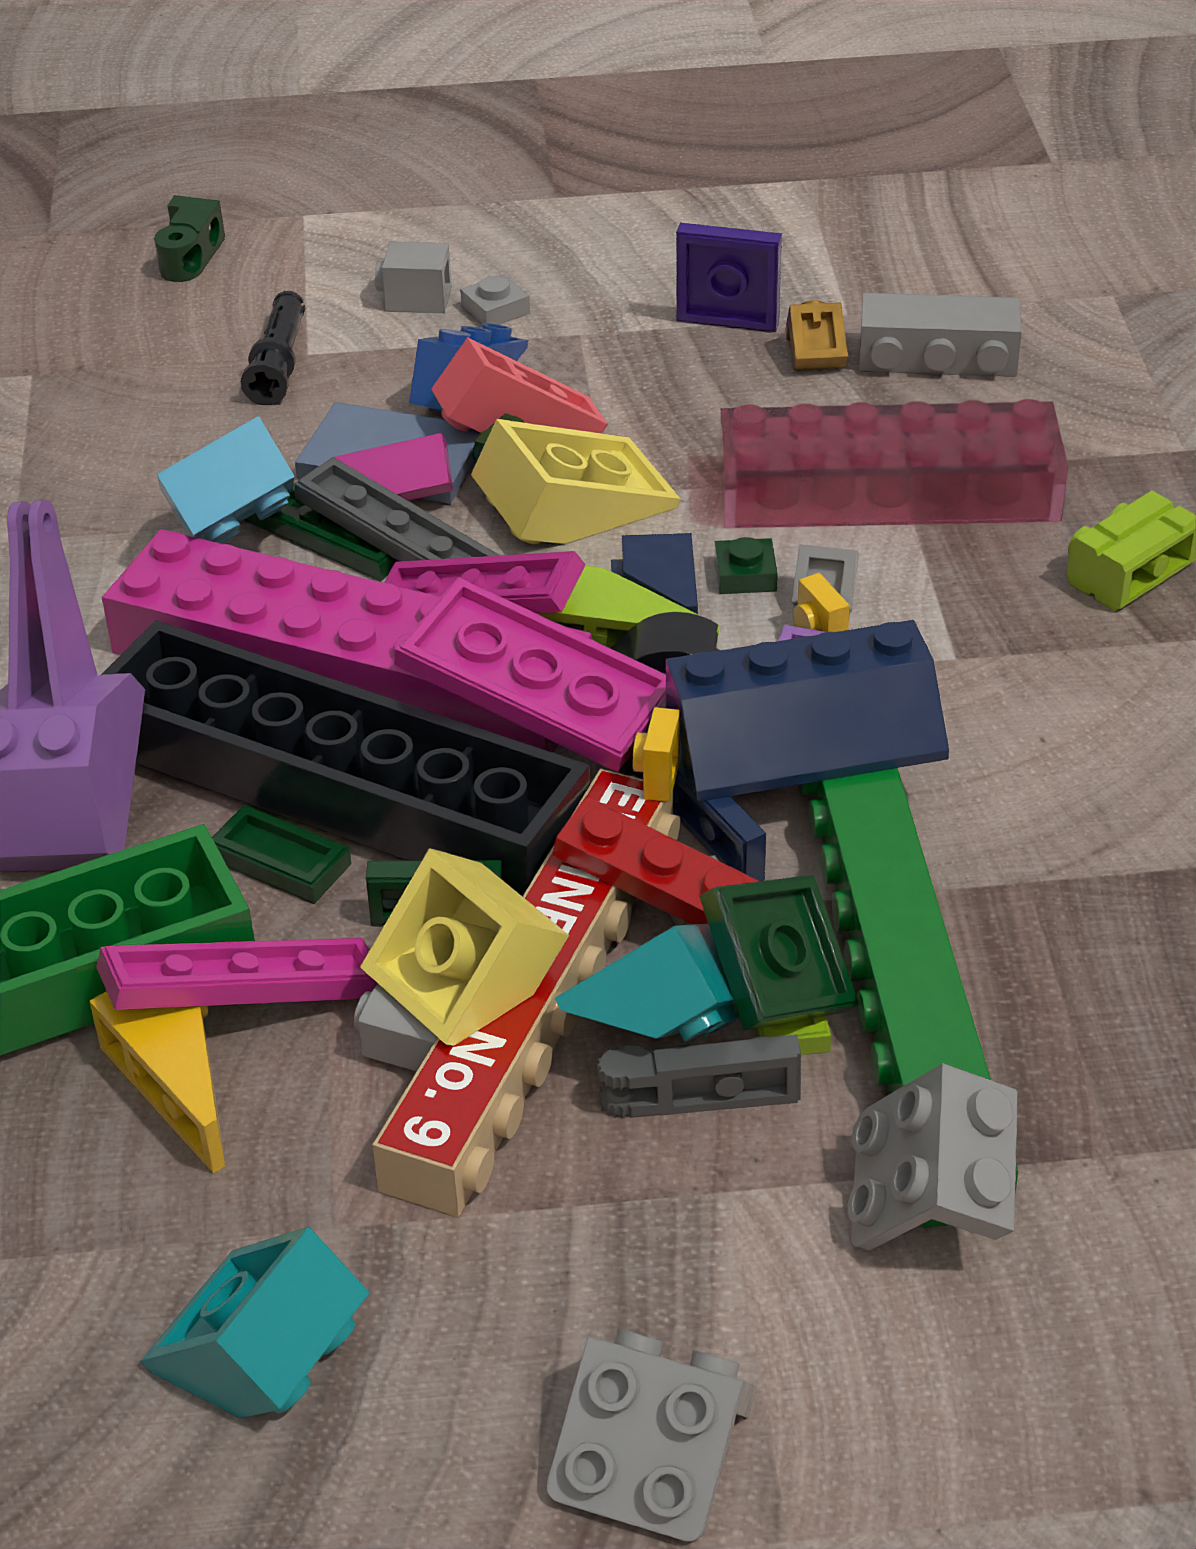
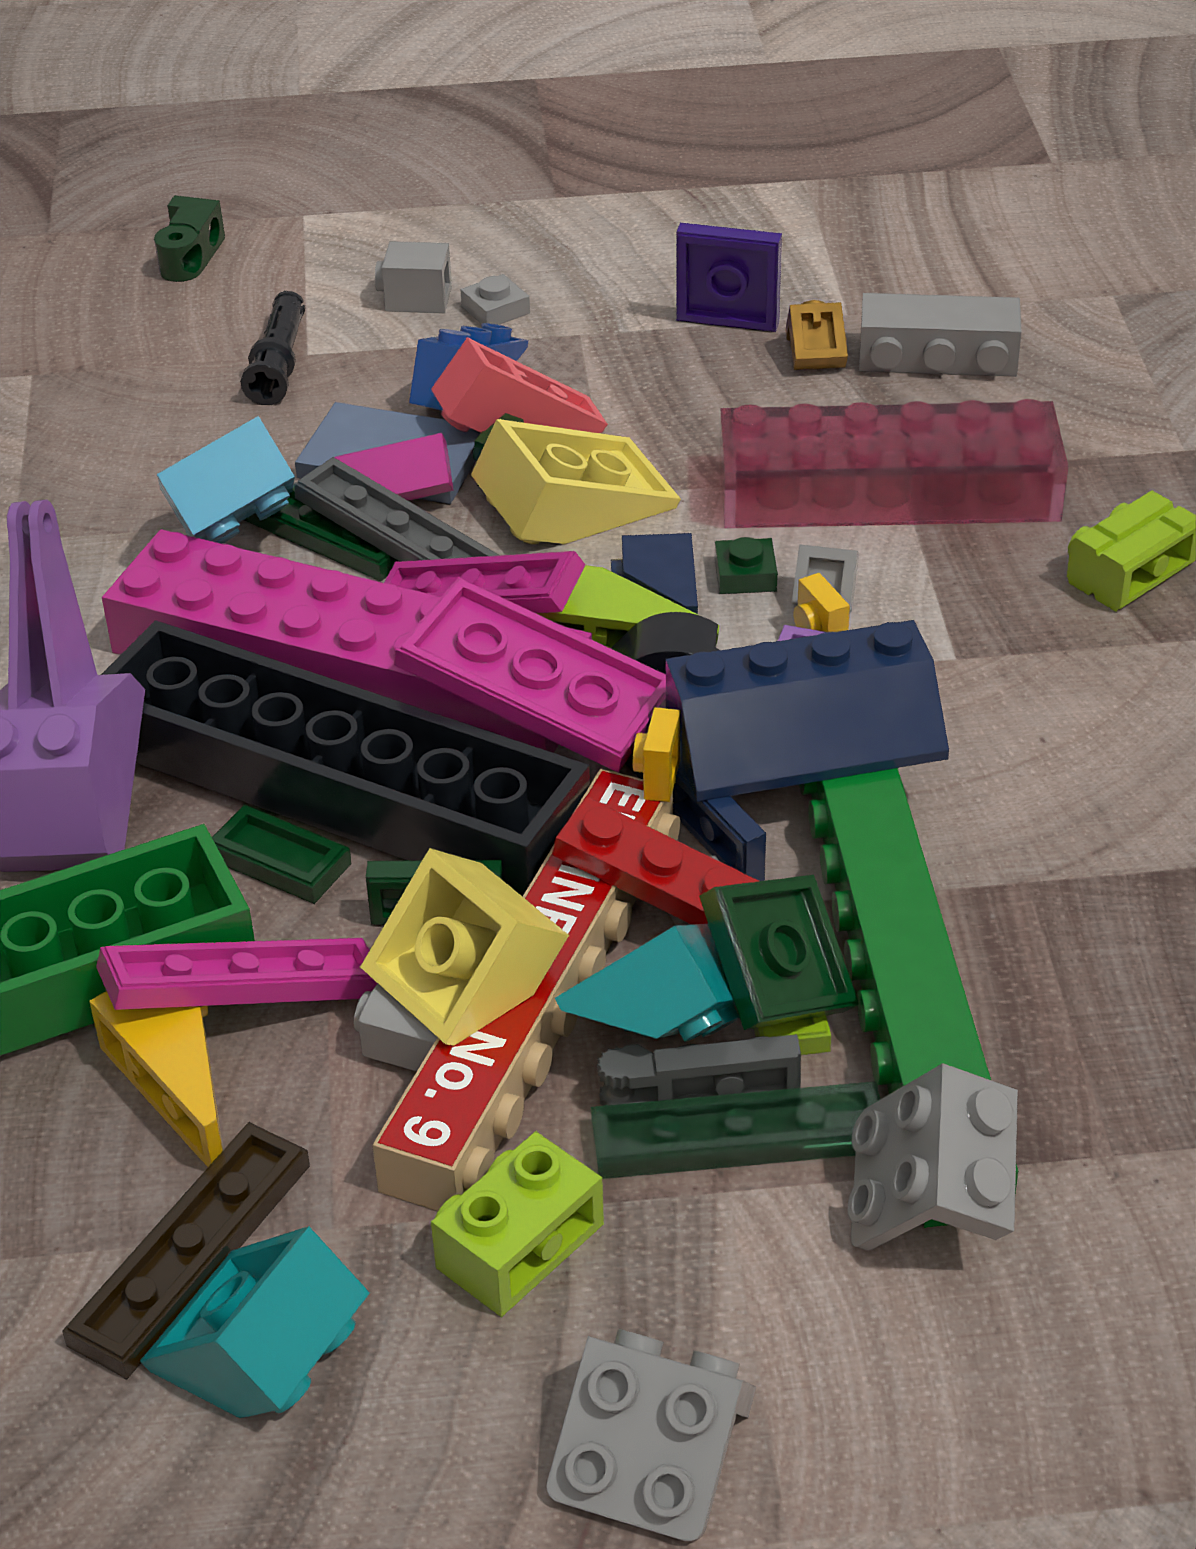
none -> dark brown tile [62,1122,310,1379]
none -> lime brick [431,1131,604,1318]
none -> clear green tile [590,1081,881,1179]

